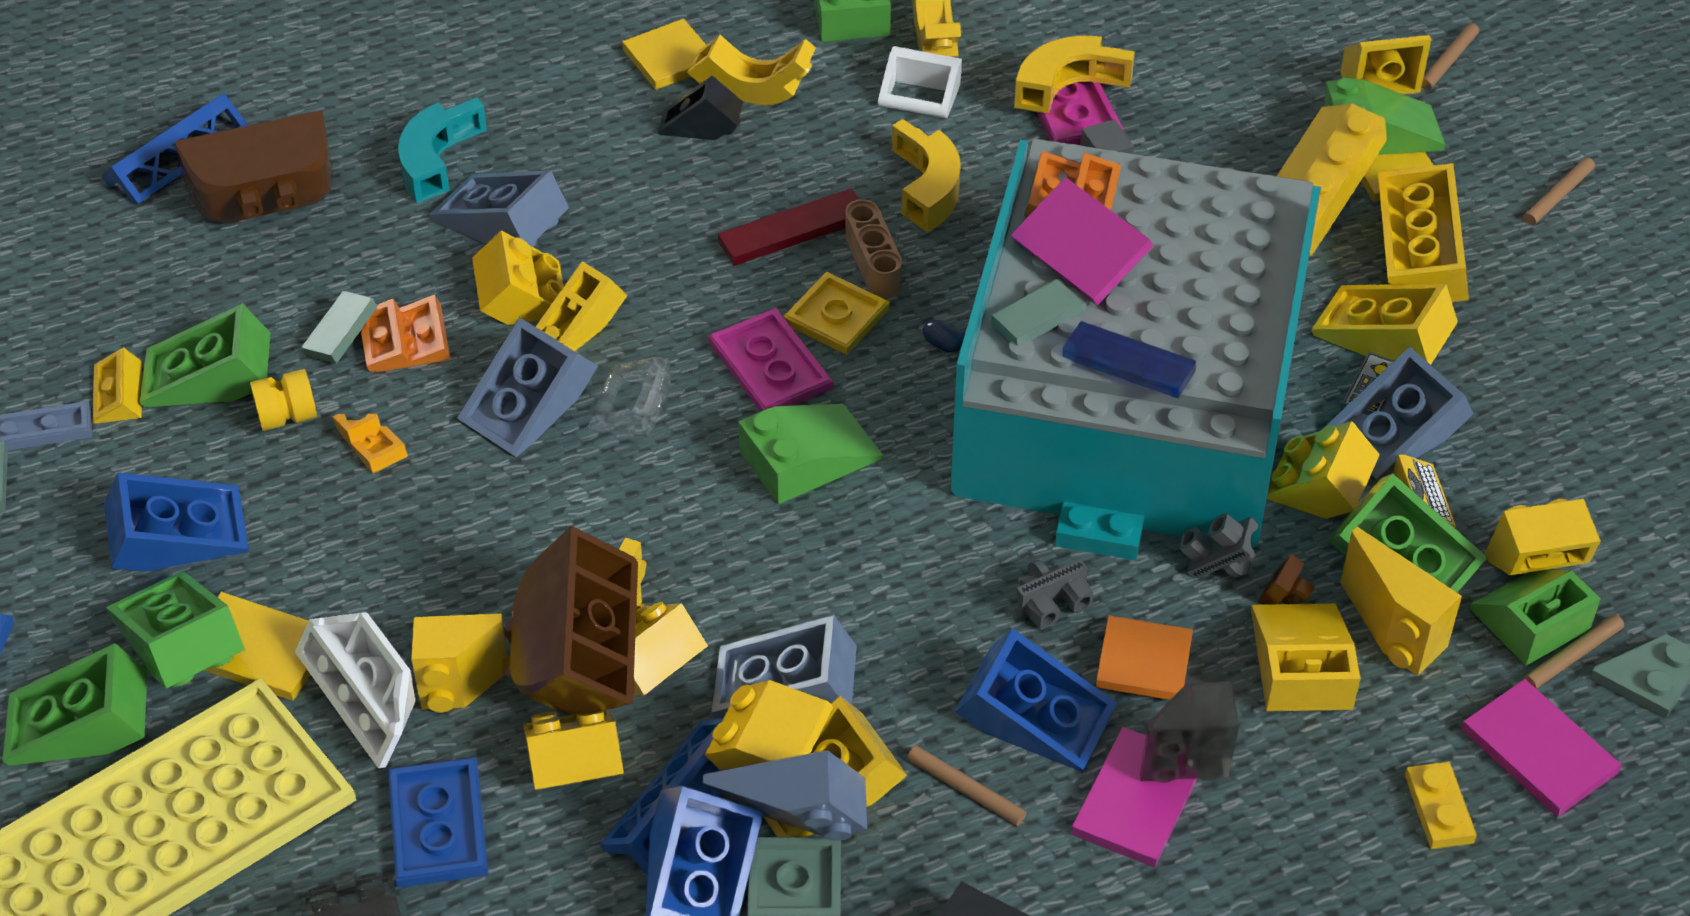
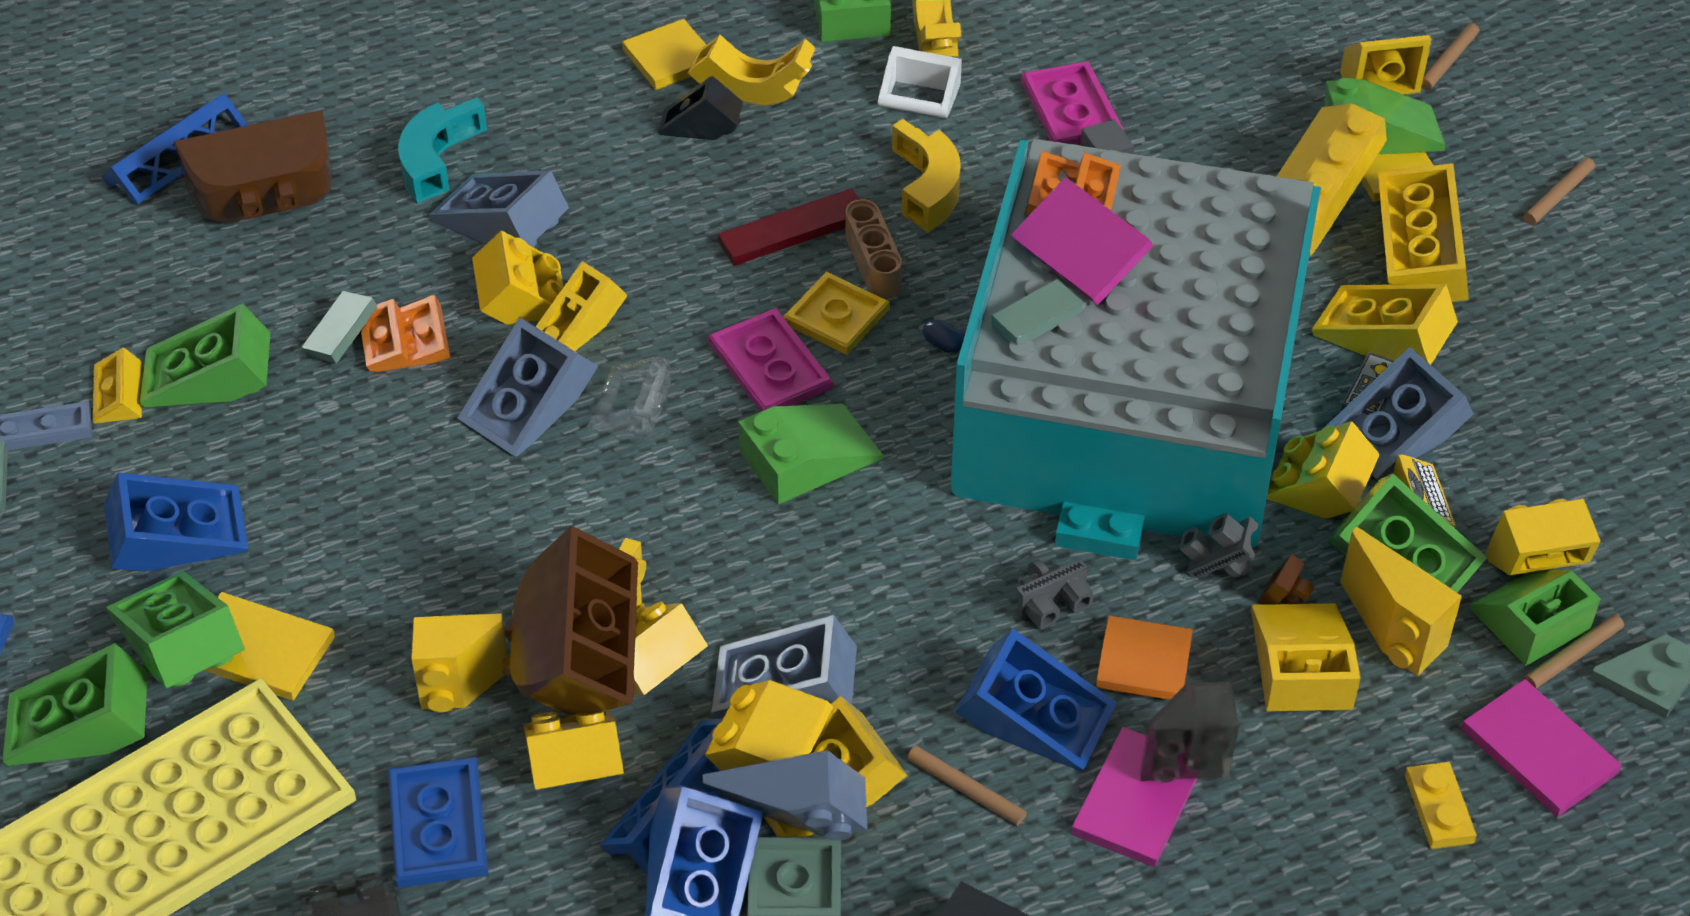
yellow wheel [250,369,318,431] -> none
white wedge [295,613,415,768] -> none
light orange slope [332,414,408,474] -> none
yellow arch [1014,36,1135,113] -> none
clear blue tile [1062,321,1197,399] -> none

